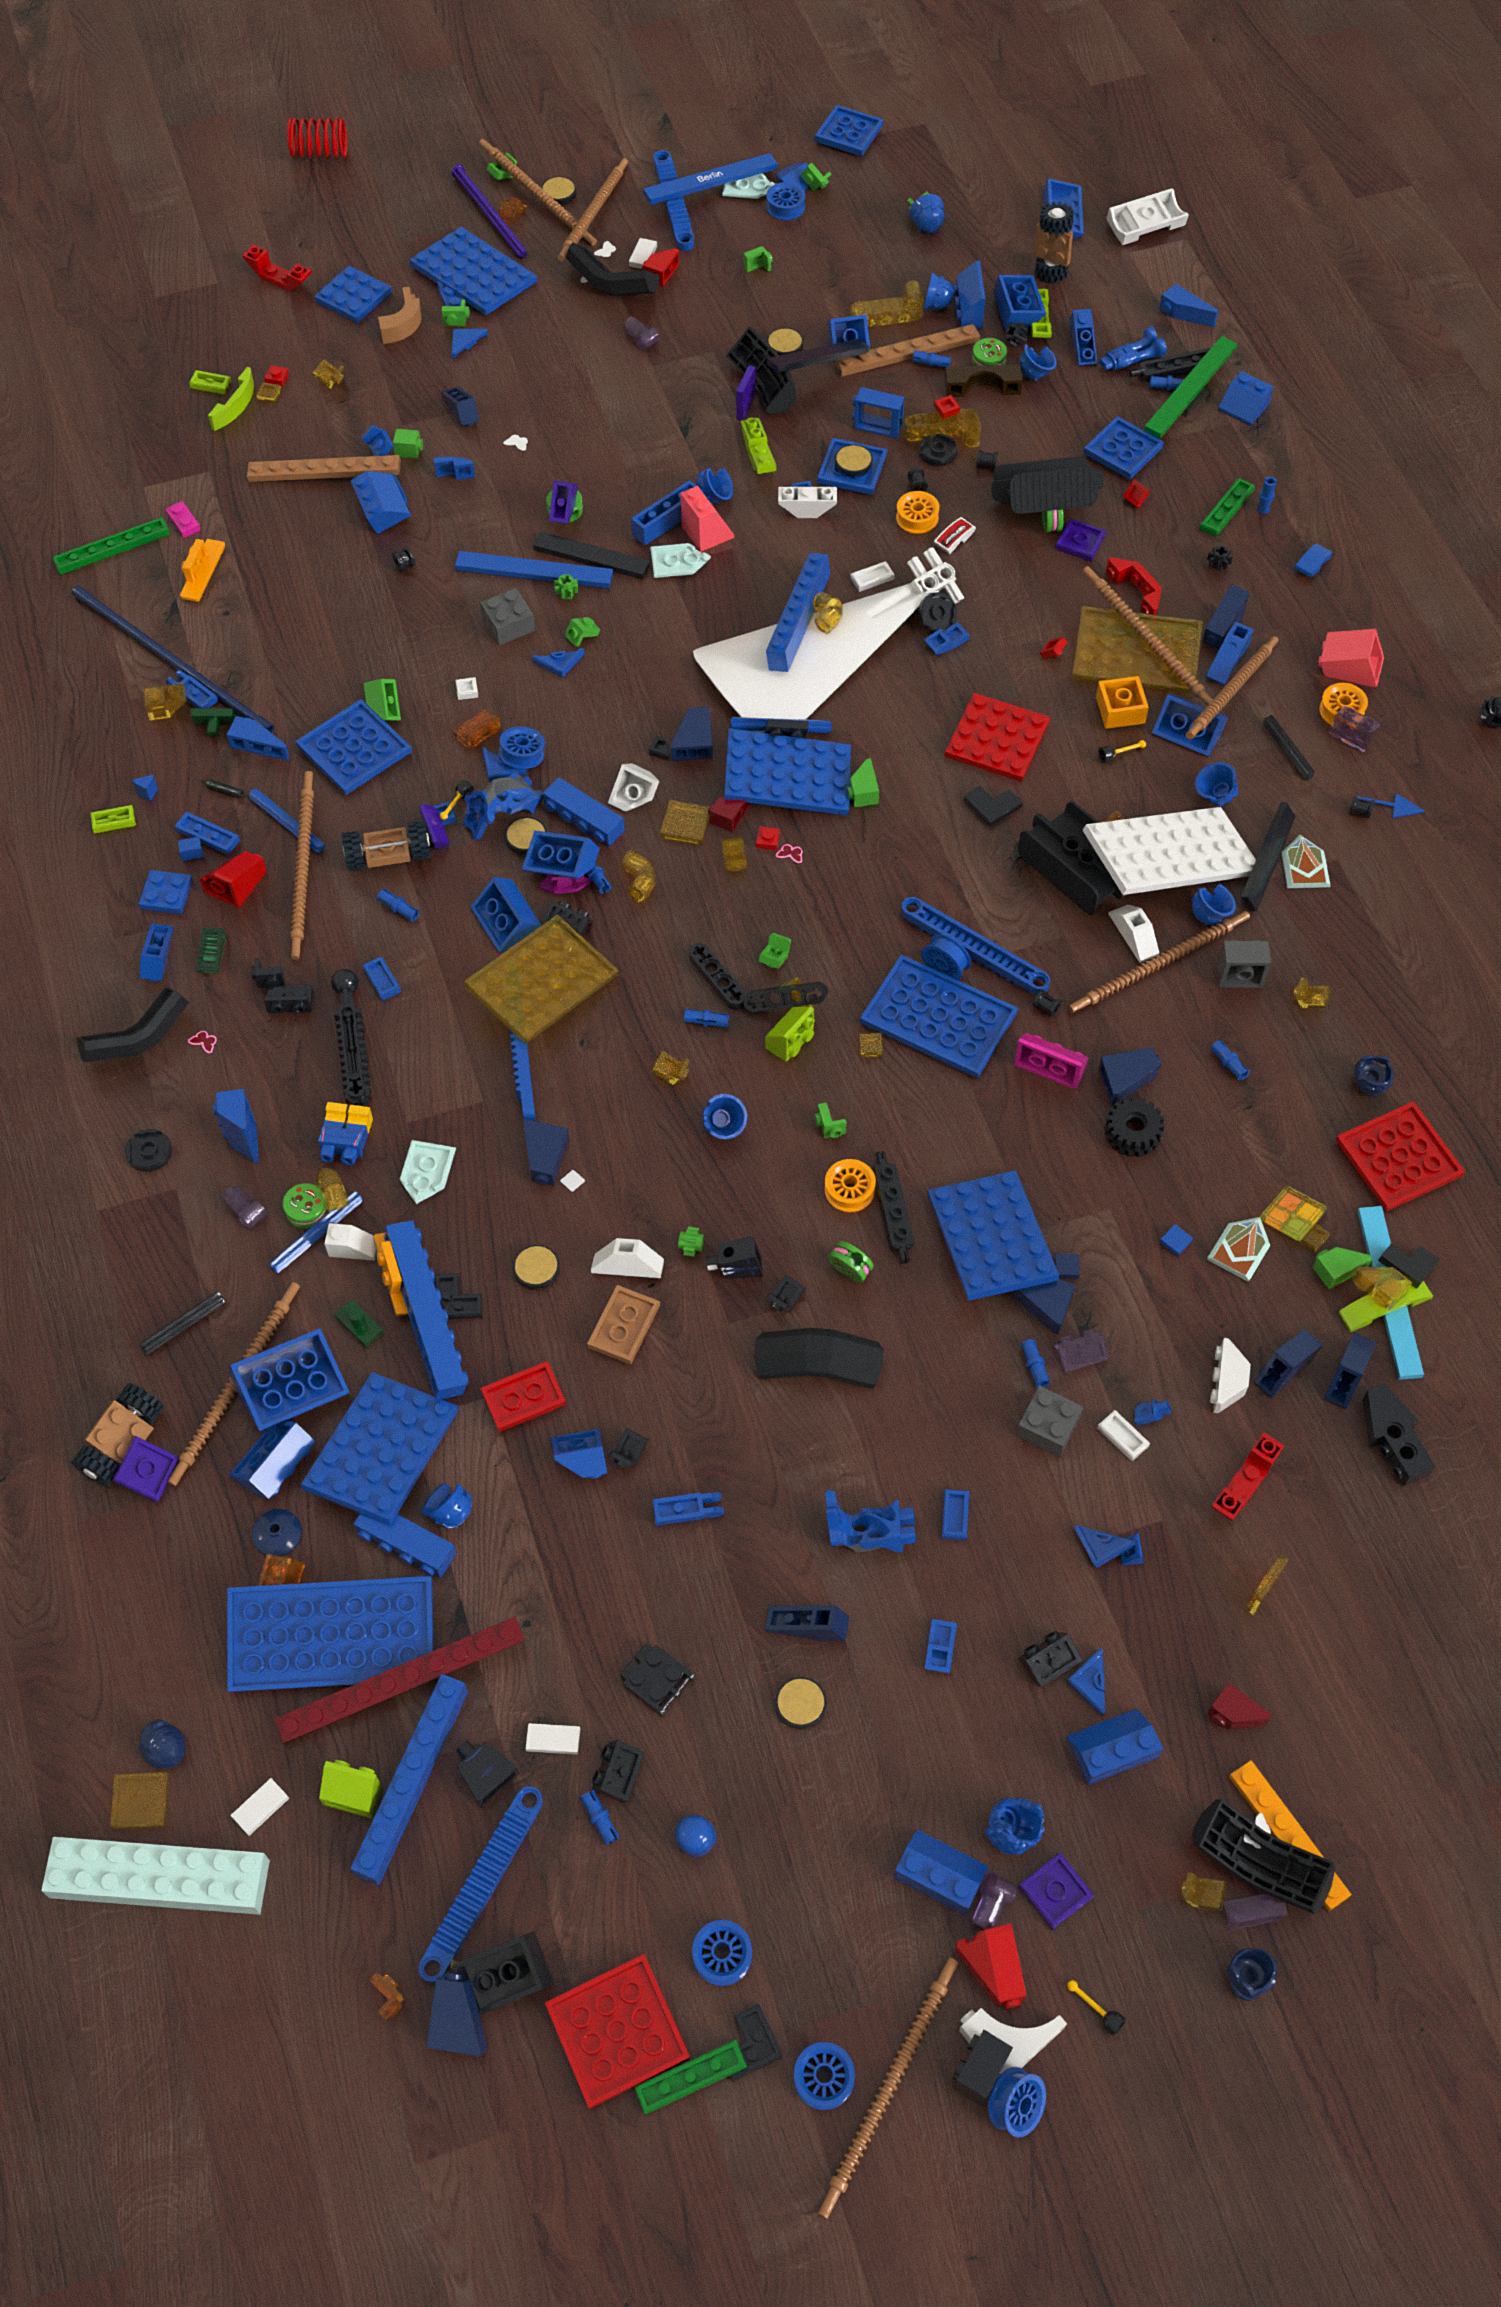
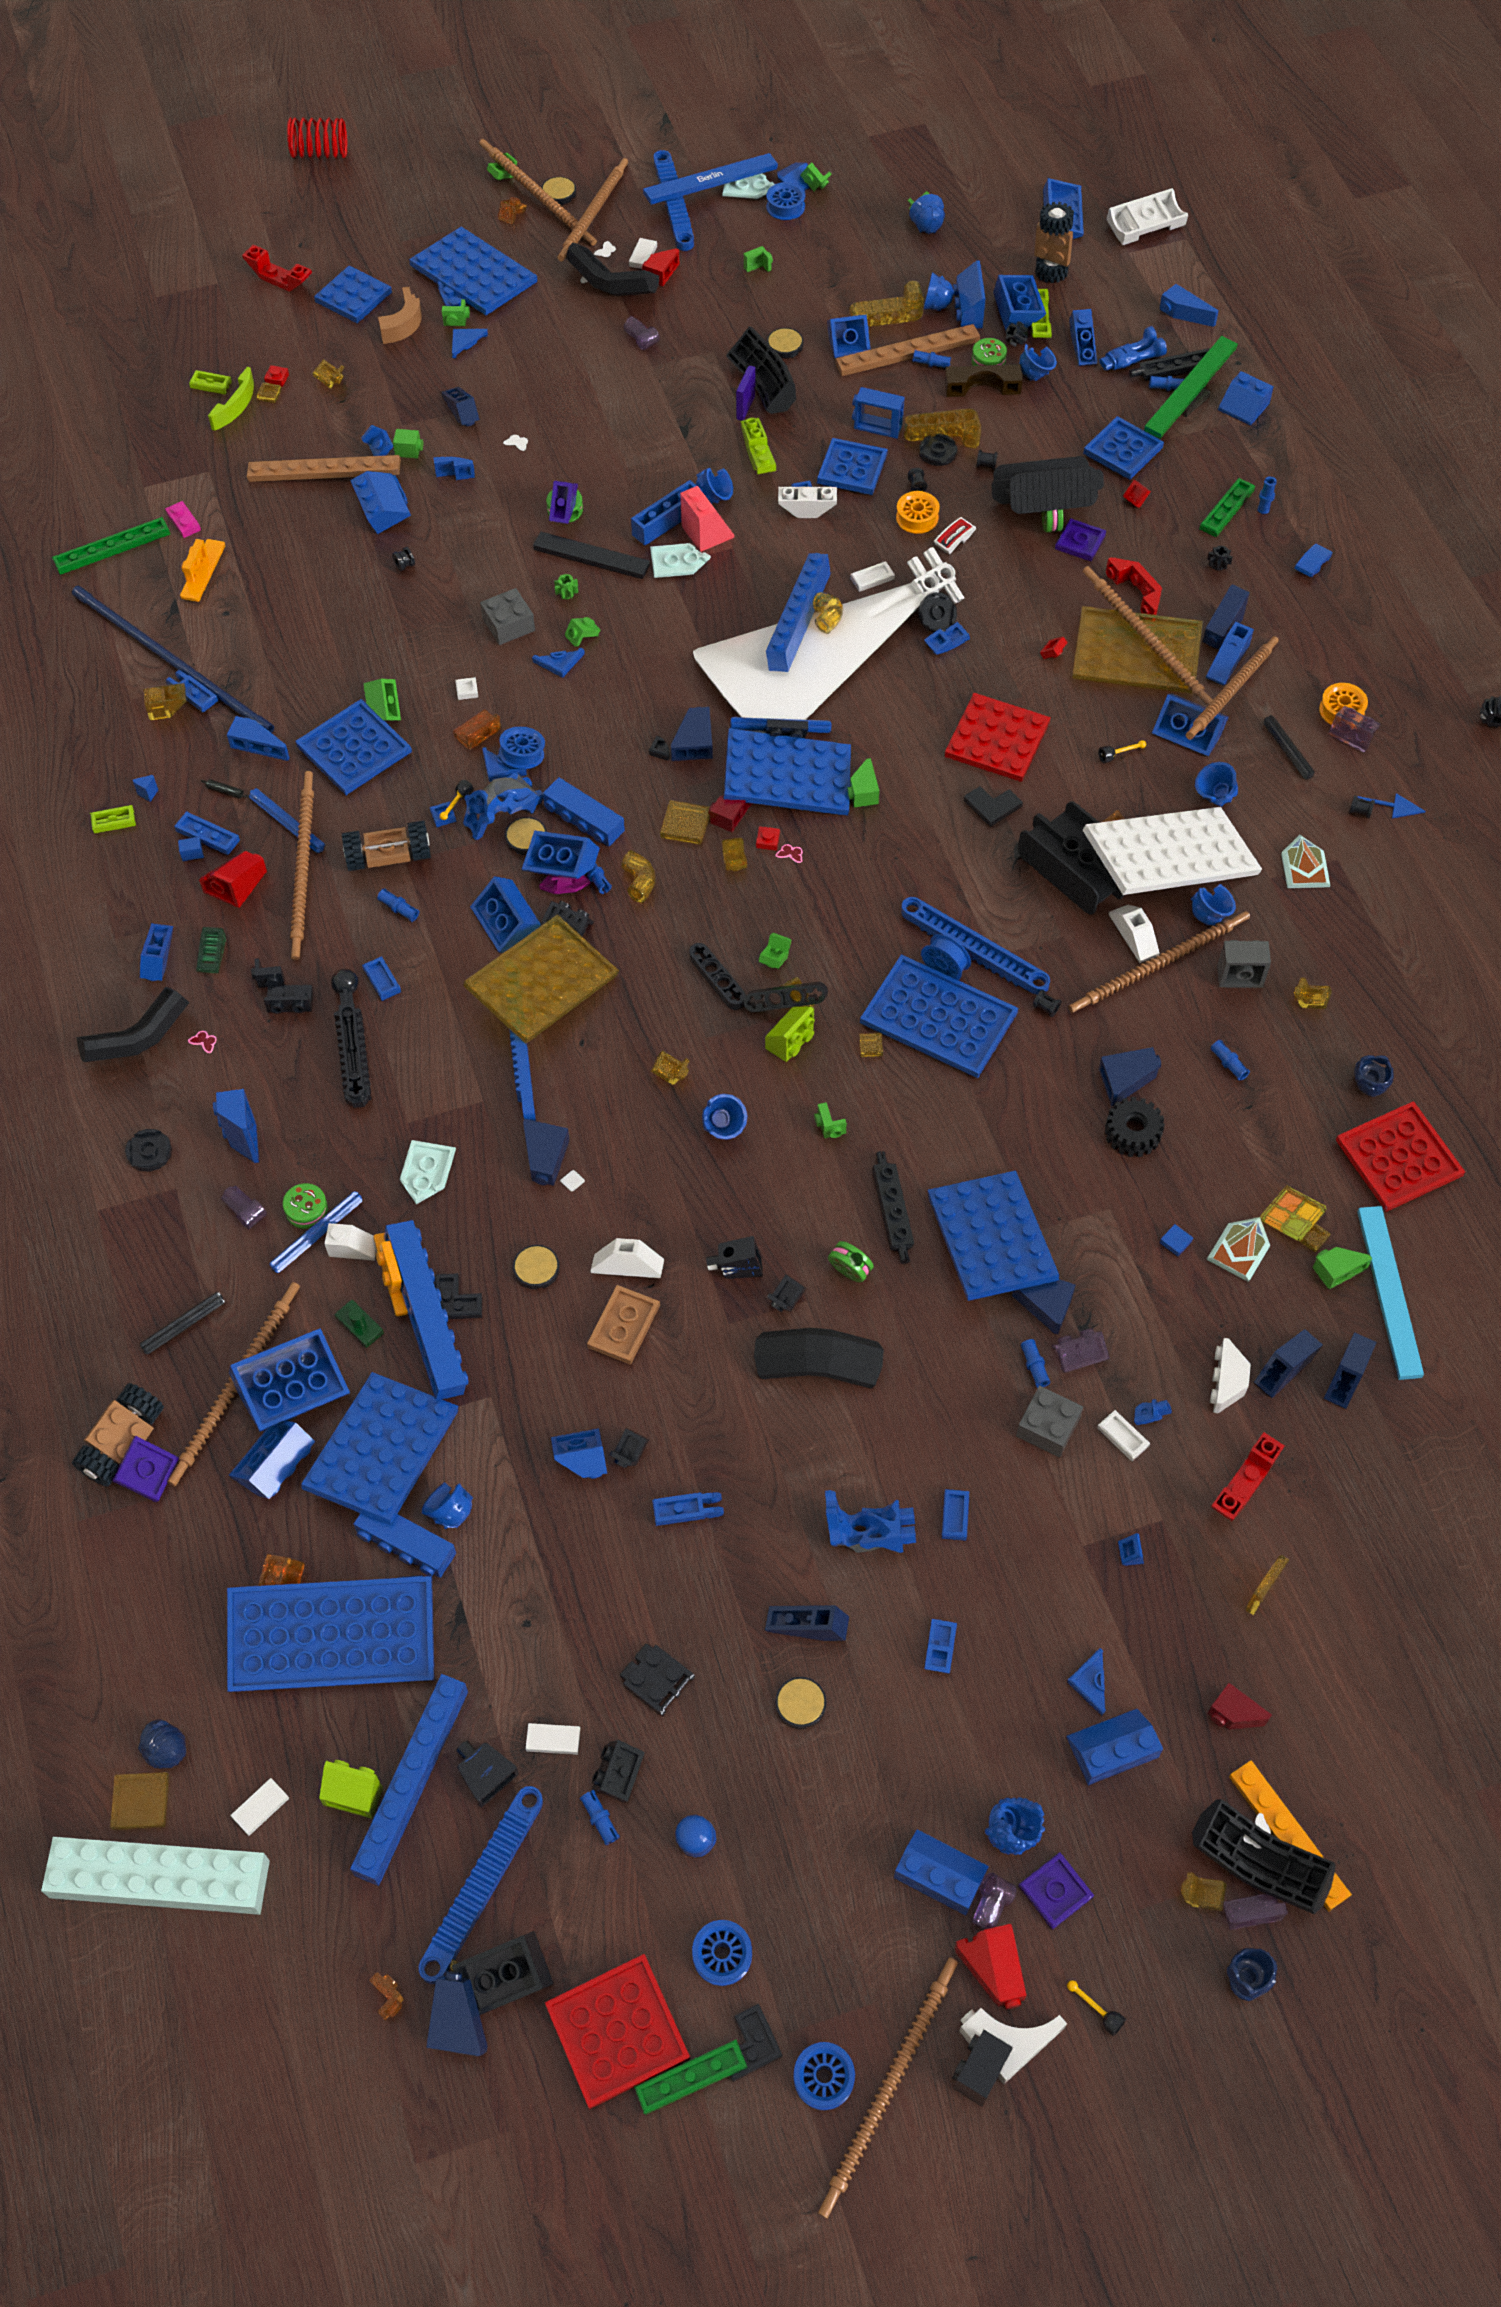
blue plate [139,870,193,914] -> none
dark green tile [191,708,236,737] -> none
dark blue dish [252,1509,302,1557] -> none
dark red plate [275,1617,525,1743] -> none
clear yellow cylinder [315,1167,350,1212] -> none
blue hips [318,1102,373,1166] -> none
dark purple slope [419,804,450,849] -> none
dark purple axle [451,165,527,258] -> none
blue tile [455,551,613,588] -> none
red plate [481,1361,566,1432] -> none
white slope [608,763,659,811] -> none
bright green gear [678,1226,704,1257] -> none
blue pin [684,1008,729,1028] -> none
black tile [767,339,869,373] -> none
blue plate [815,105,884,156] -> none
light orange wheel [825,1159,876,1212] -> none
pearl gold tile [835,444,873,477] -> none
red plate [934,395,960,419] -> none
blue wheel [988,2067,1046,2137] -> none
dark pink slope [1014,1033,1088,1090] -> none
black bracket [1019,1631,1083,1687] -> none
dark blue tile [1054,1254,1080,1279] -> none
blue tile [1074,1525,1136,1568] -> none
light orange brick [1096,676,1149,729] -> none
black tile [1241,802,1296,911] -> none
coral slope [1318,629,1384,687] -> none
lime slope [1339,1280,1433,1332] -> none
clear yellow slope [1352,1267,1412,1311] -> none
black brick [1362,1383,1435,1486] -> none
black tile [1378,1244,1440,1288] -> none

